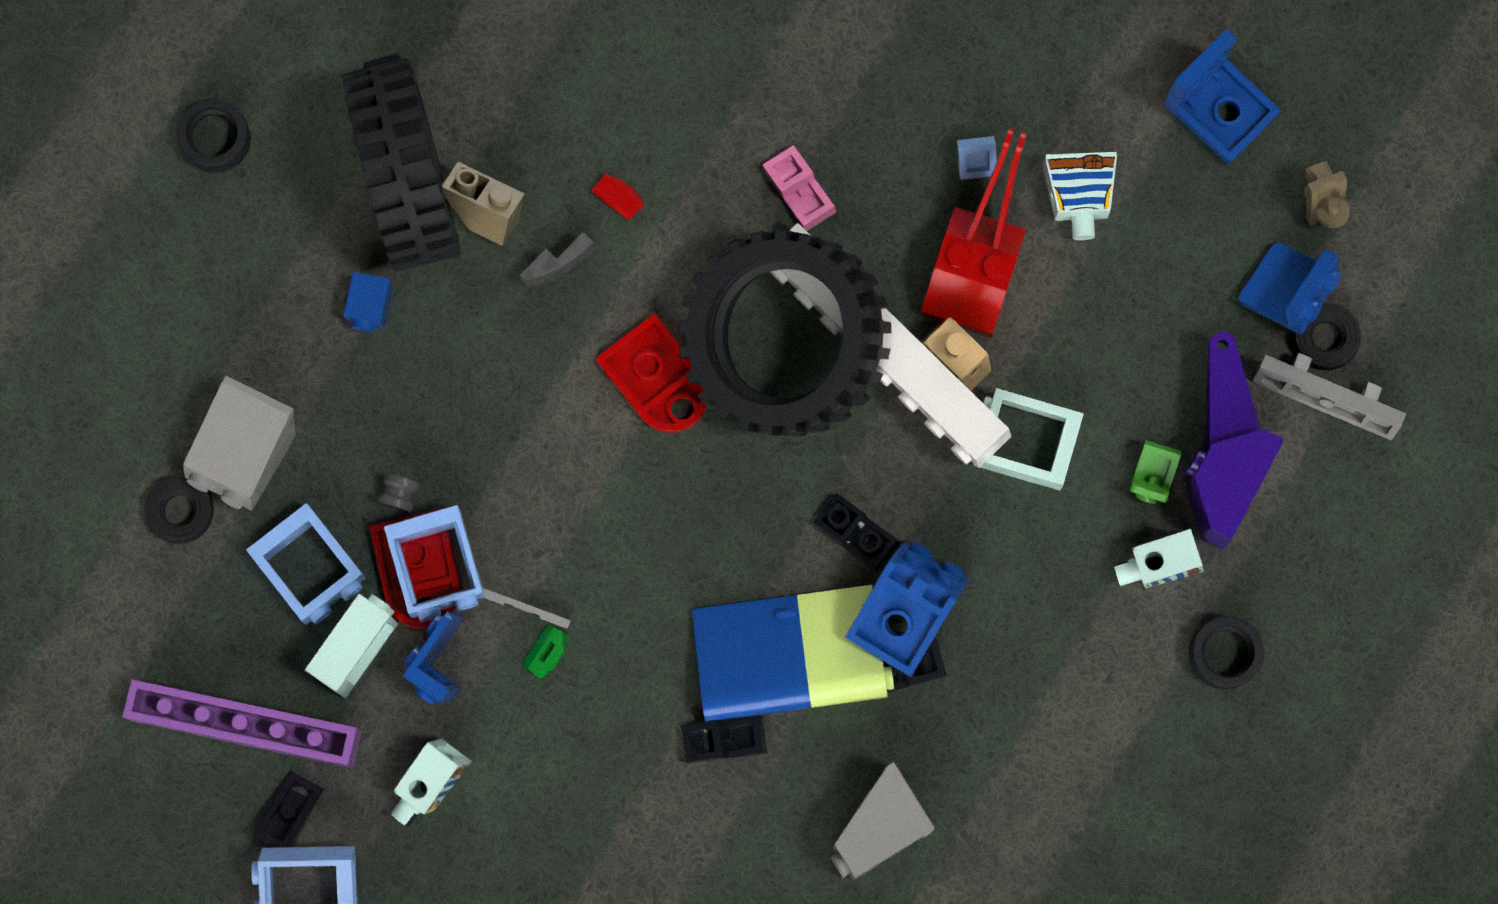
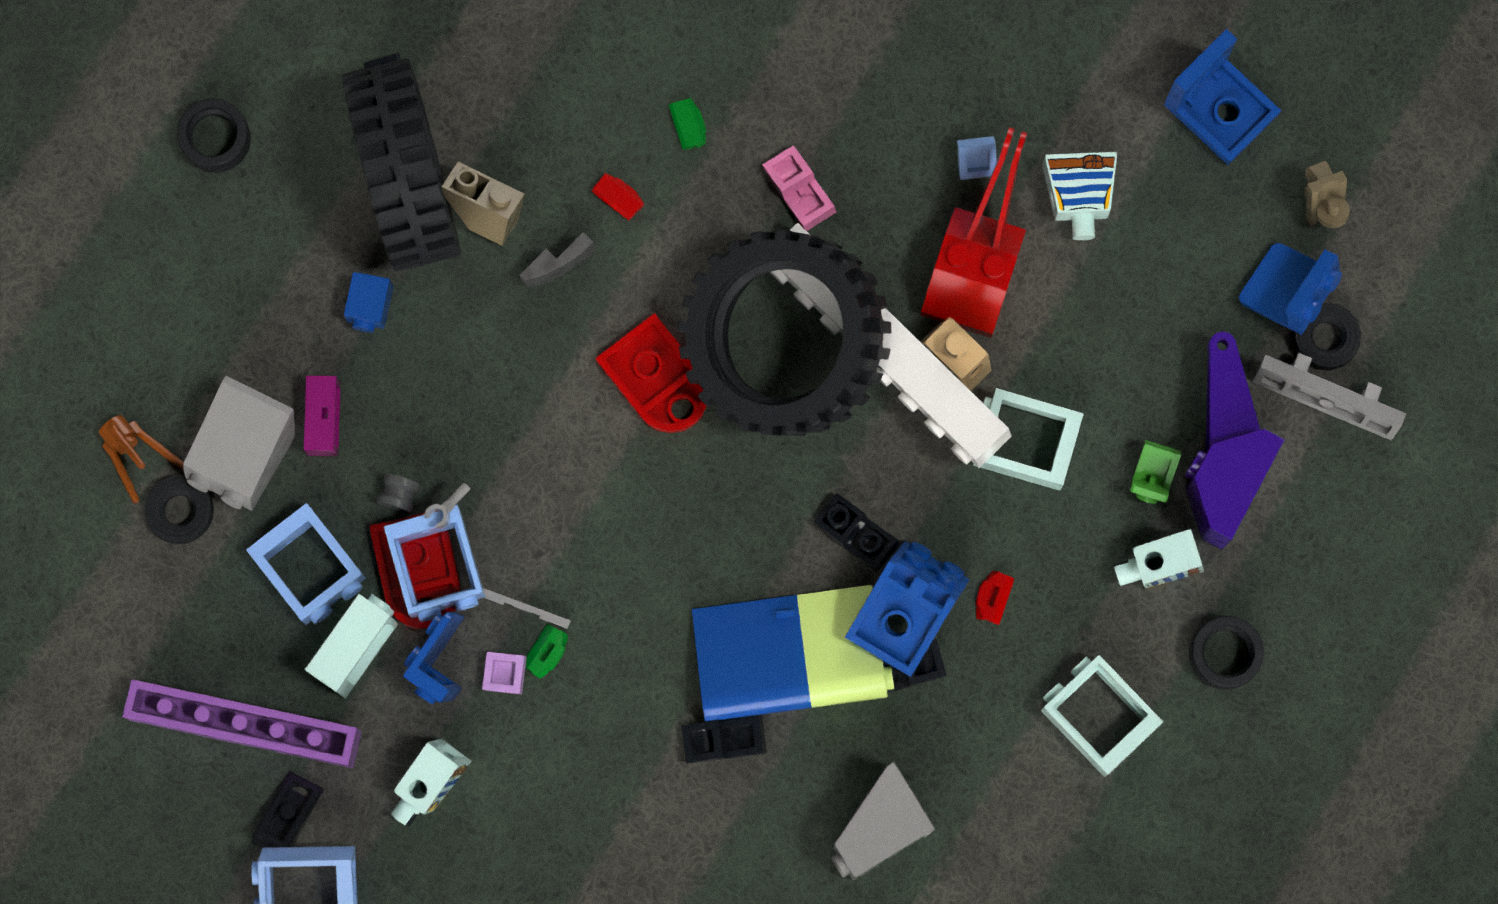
none -> dark orange plant [98,415,184,503]
none -> magenta piece [304,376,341,456]
none -> light grey hand [425,483,470,529]
none -> lavender plate [482,652,527,695]
none -> green piece [668,98,706,150]
none -> red piece [975,570,1015,625]
none -> light aqua window [1041,655,1163,777]

